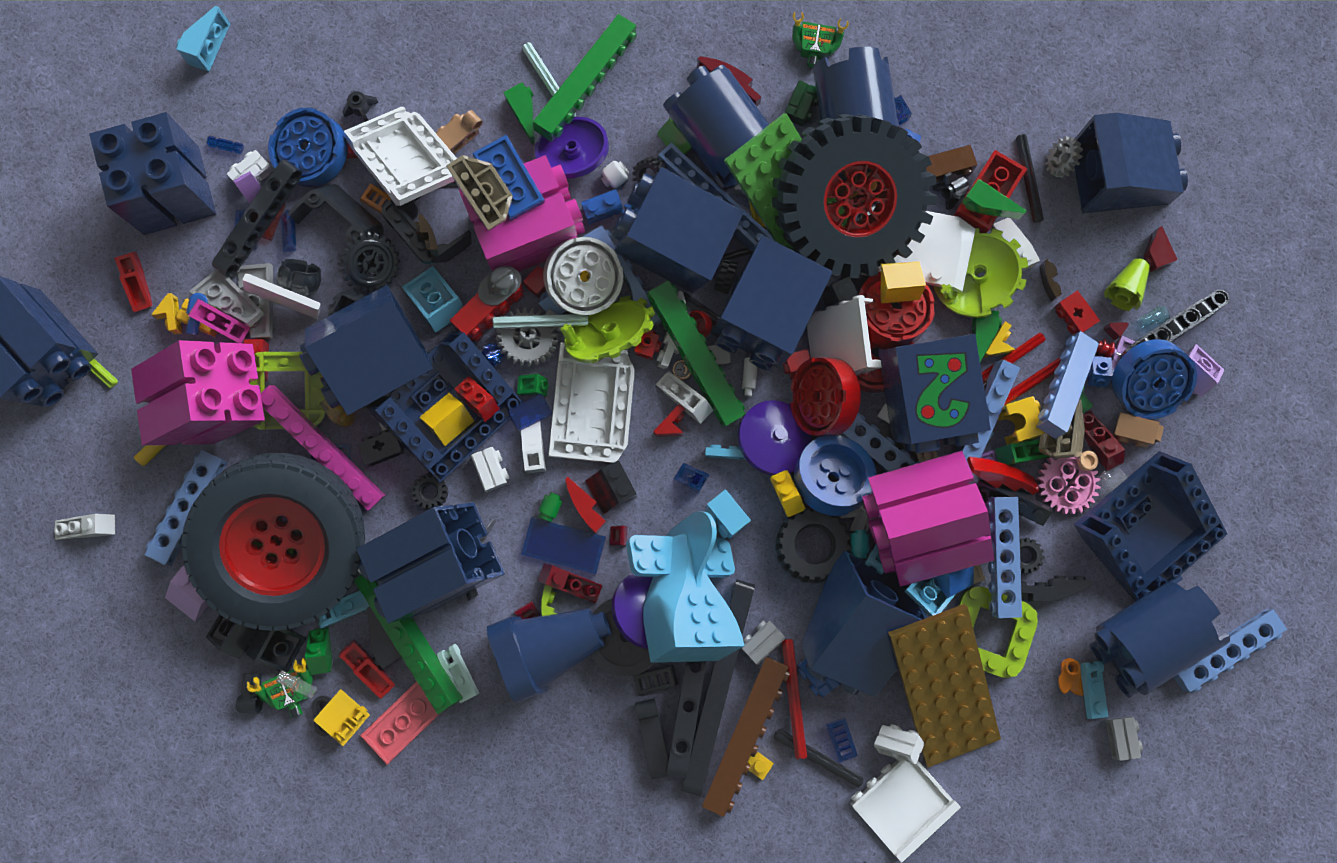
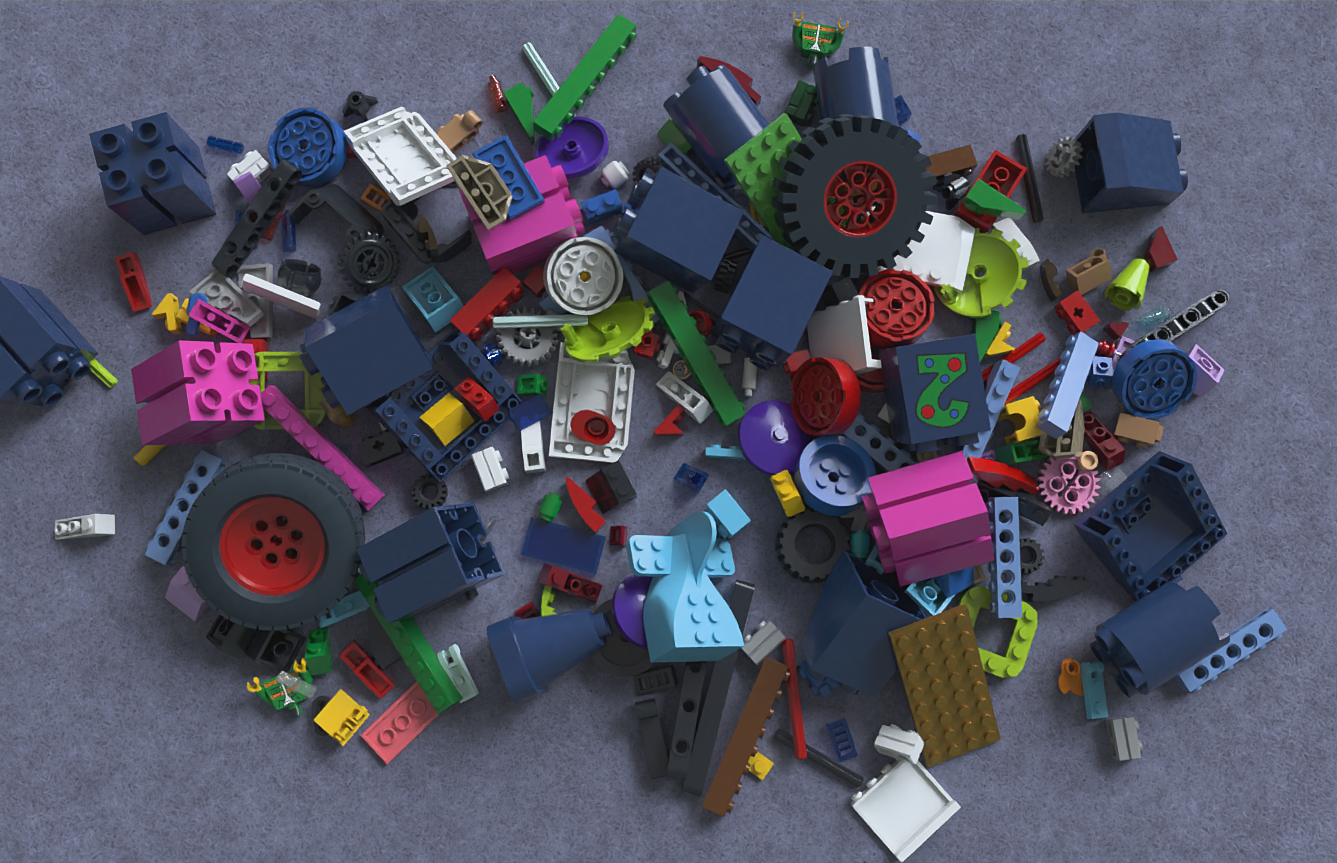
medium azure slope [176,6,230,72] -> none
black piece [236,673,263,714] -> none
dark grey piece [478,266,521,306] -> none
yellow slope [881,261,926,303] -> none
none -> clear red cylinder [488,75,508,113]
none -> red piece [570,409,615,445]
none -> medium nougat hinge [1066,248,1112,295]

